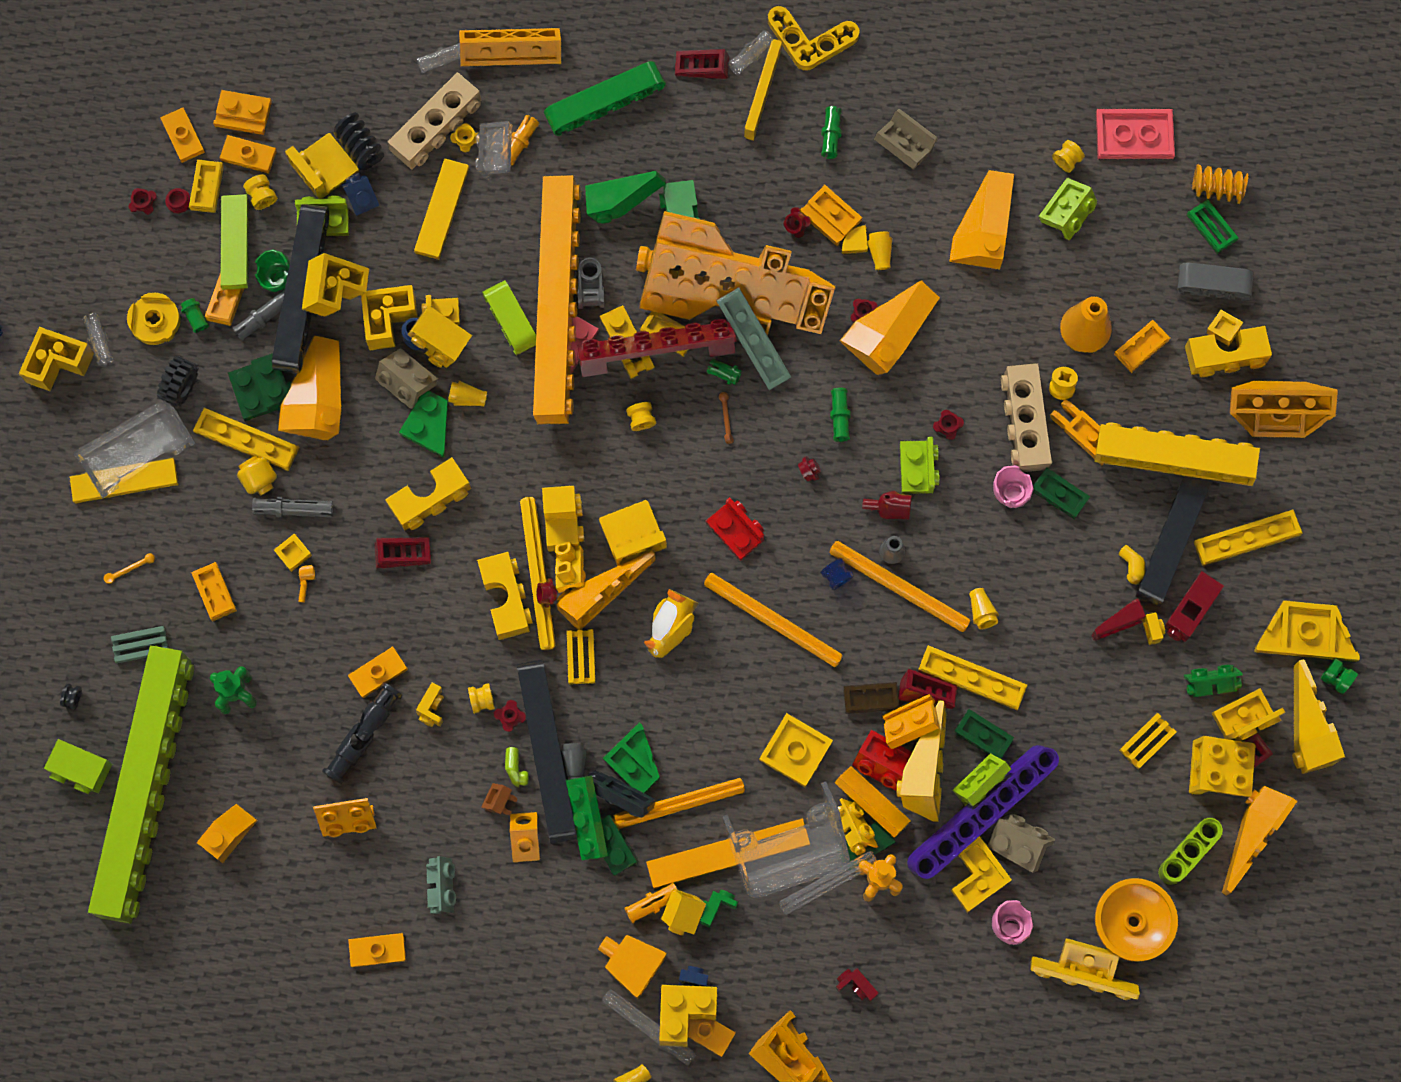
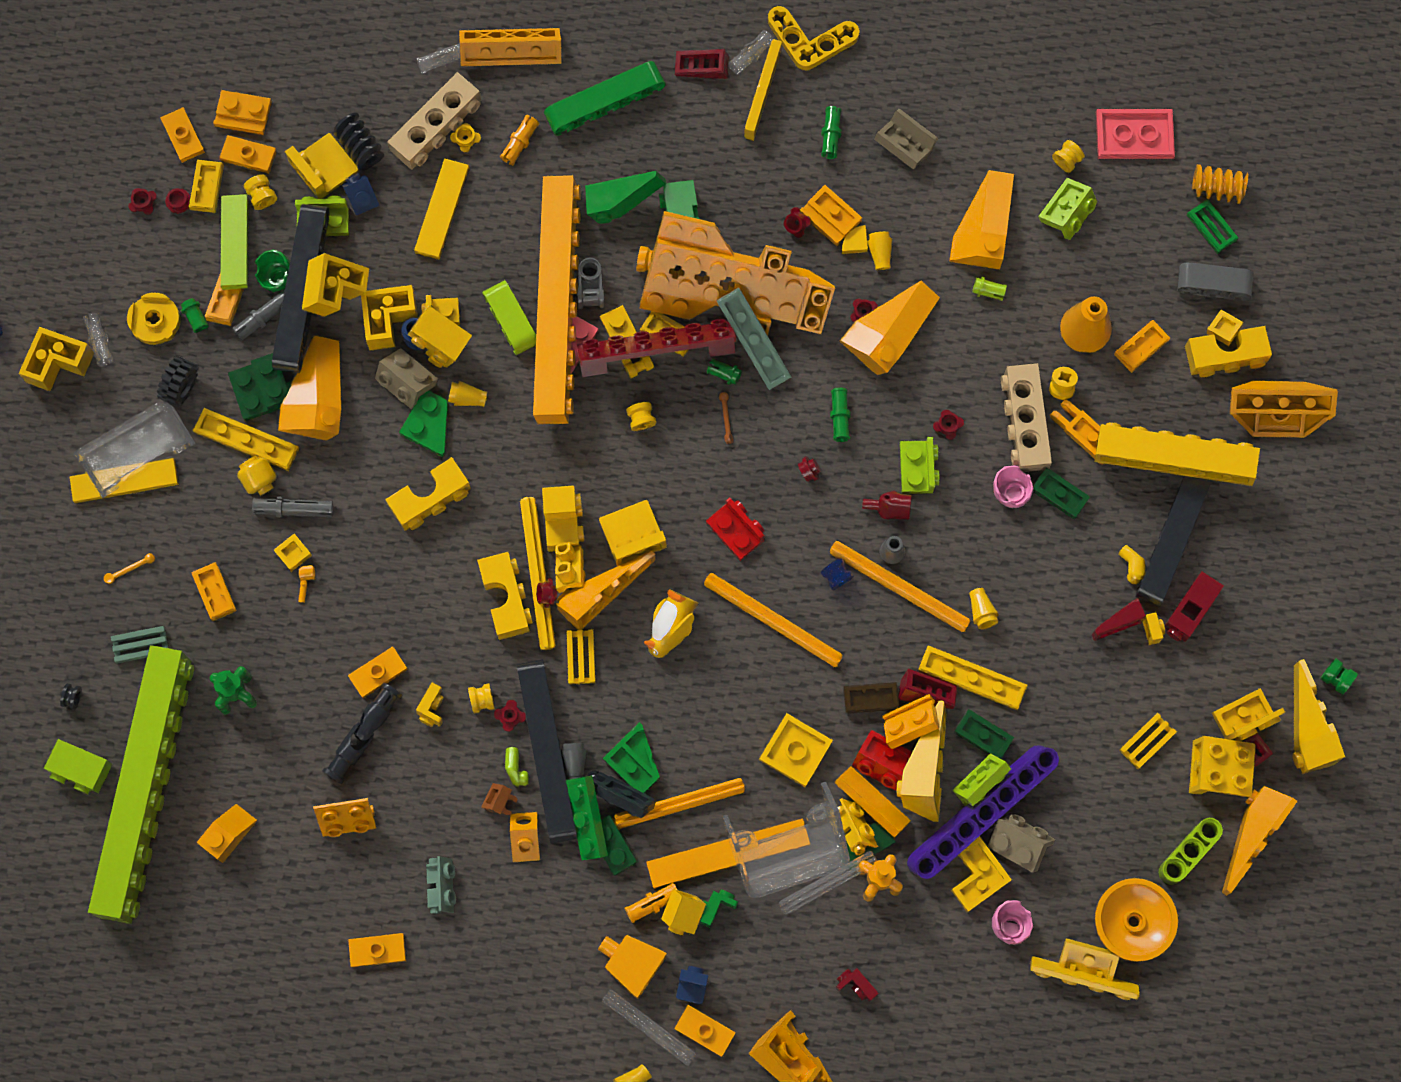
dark red slope [375,537,431,568] -> none
clear bracket [475,121,512,180] -> none
yellow brick [659,985,717,1047] -> none
green hinge [1184,665,1243,697] -> none
yellow tile [1194,510,1303,566] -> none
yellow wing [1255,601,1360,662] -> none
none -> lime pin [972,277,1007,301]

